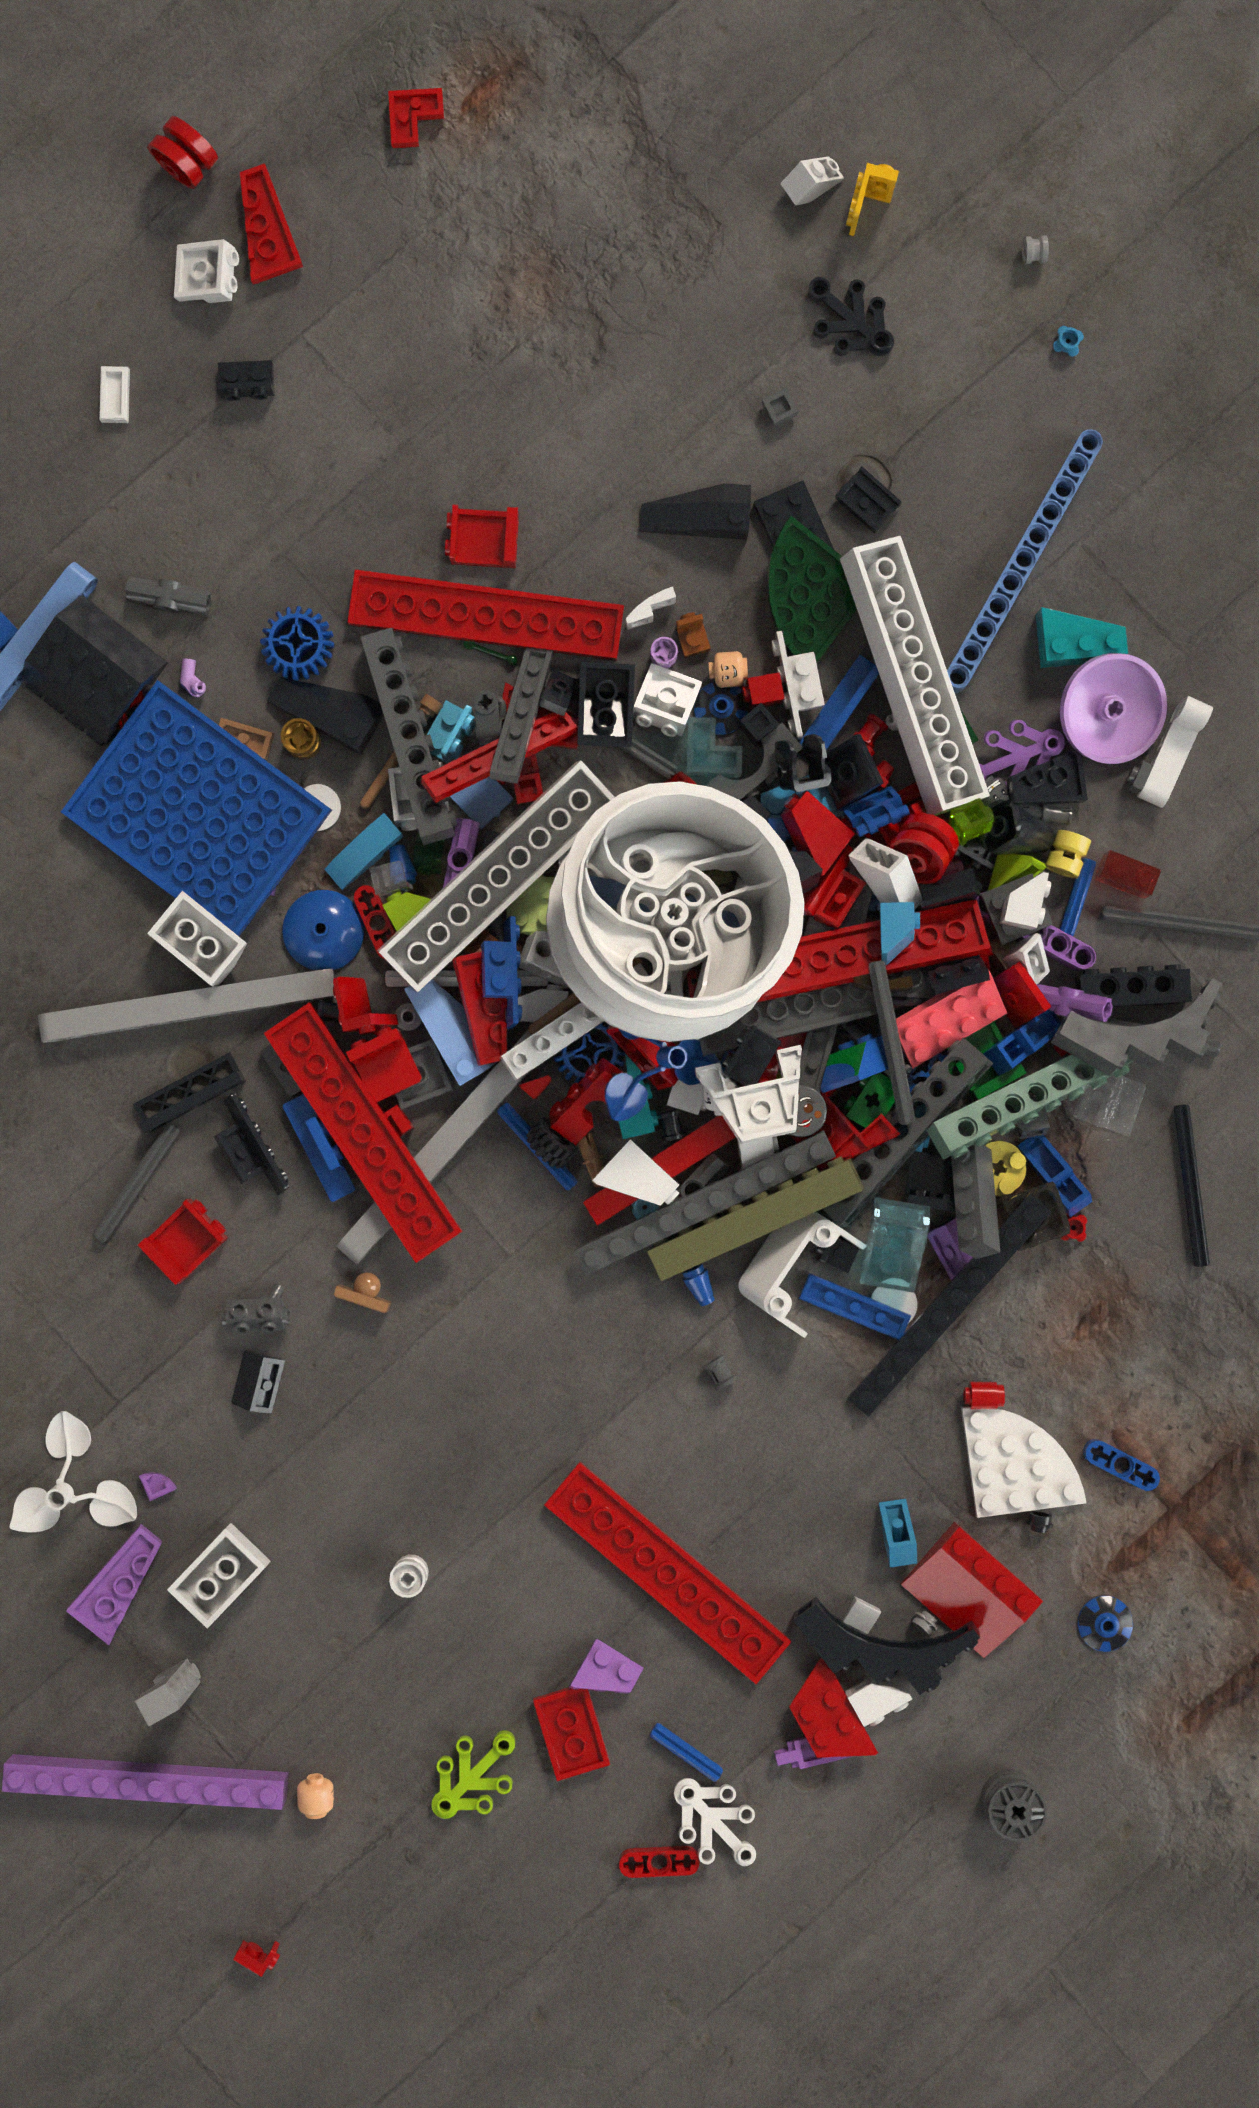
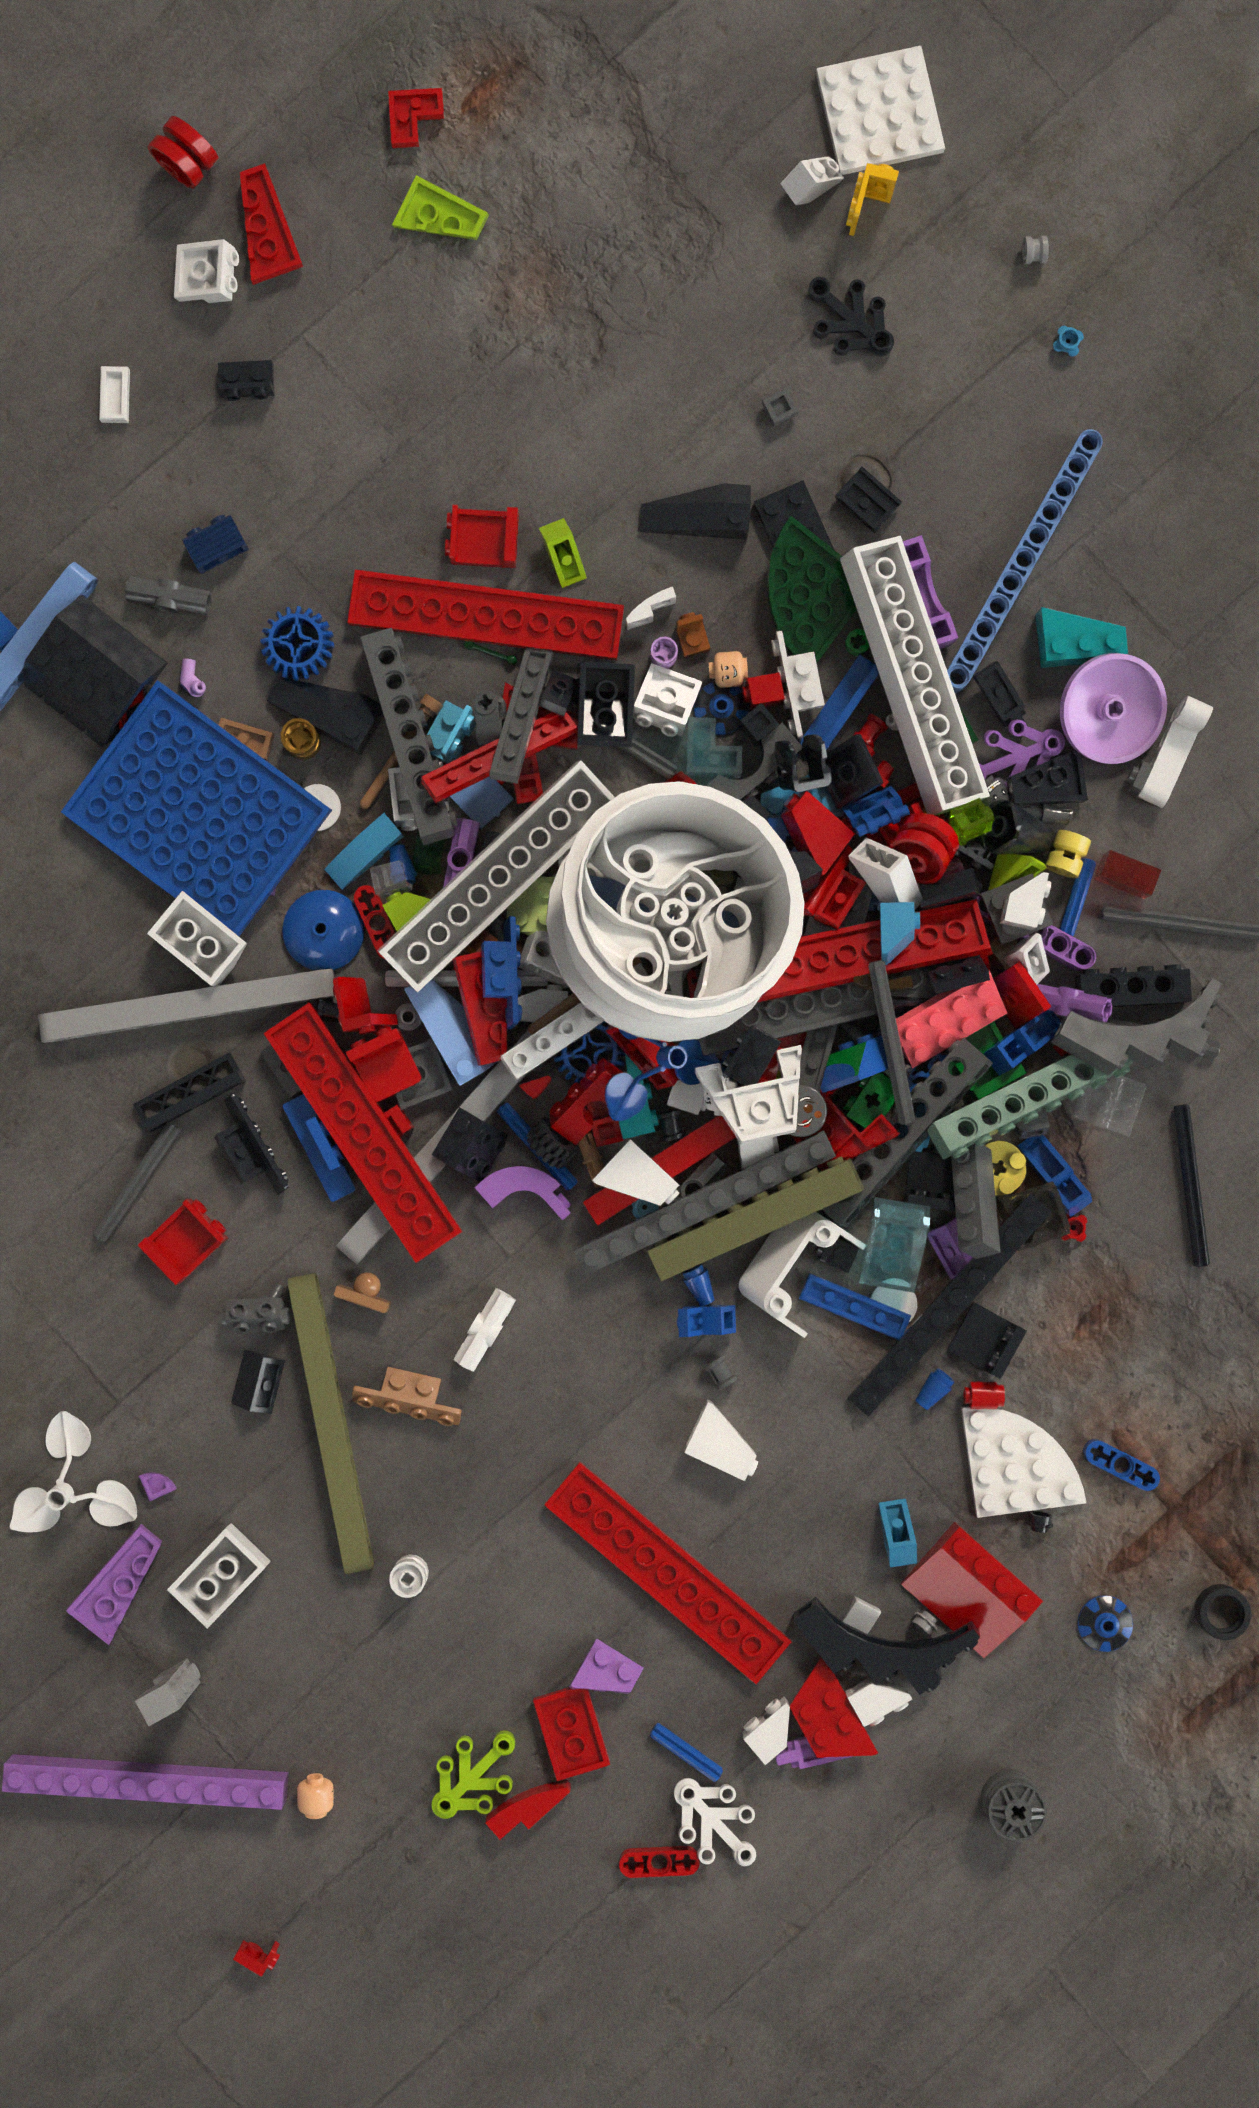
none -> dark blue brick [182,515,249,574]
none -> olive beam [288,1272,374,1574]
none -> medium nougat bracket [352,1367,462,1426]
none -> lime wing [392,175,489,240]
none -> black bracket [431,1107,508,1182]
none -> white piece [454,1288,516,1372]
none -> medium lavender arch [475,1166,571,1220]
none -> red slope [485,1780,571,1840]
none -> lime slope [539,518,587,588]
none -> red slope [587,1101,623,1147]
none -> blue brick [677,1305,736,1337]
none -> white slope [684,1399,758,1481]
none -> white slope [742,1697,790,1765]
none -> white plate [816,46,945,175]
none -> green bush [845,629,869,656]
none -> medium lavender arch [903,535,958,649]
none -> blue cone [915,1368,955,1410]
none -> black bracket [948,1302,1027,1380]
none -> black hinge [972,661,1027,733]
none -> black tyre [1194,1584,1252,1641]

